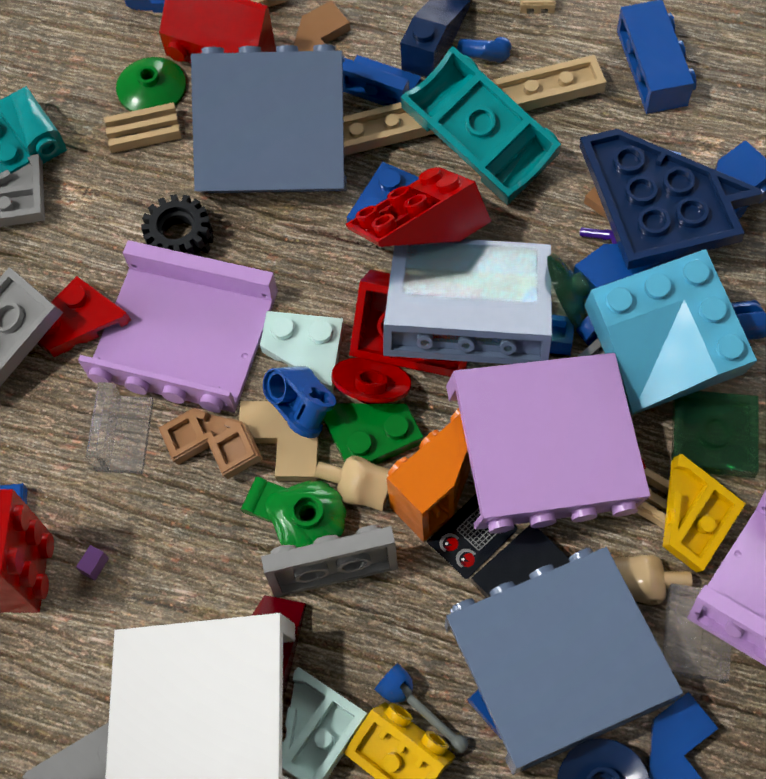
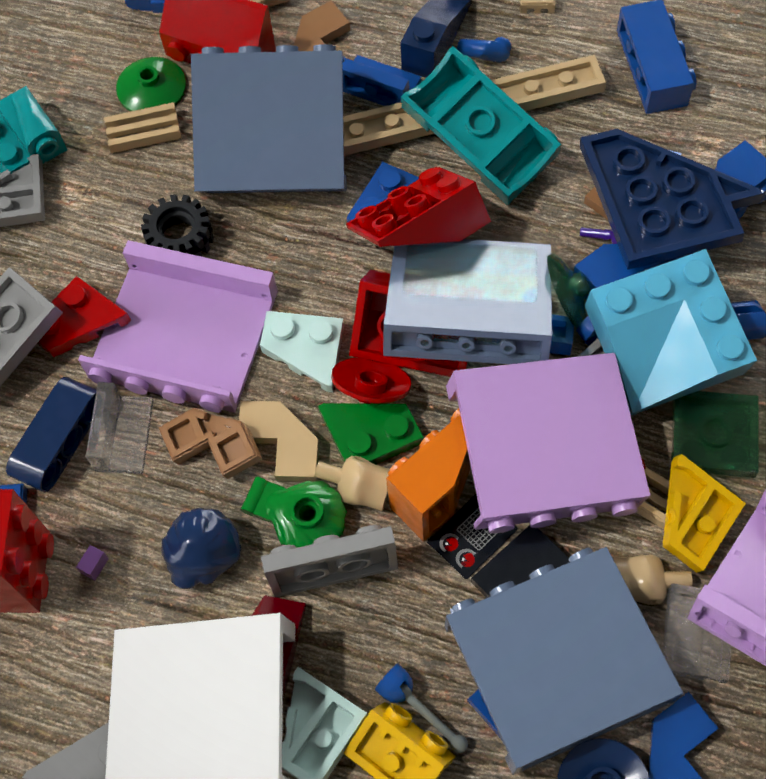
blue piece [263,366,336,438] -> none
none -> dark blue beam [6,377,104,493]
none -> dark blue hair [161,507,241,589]

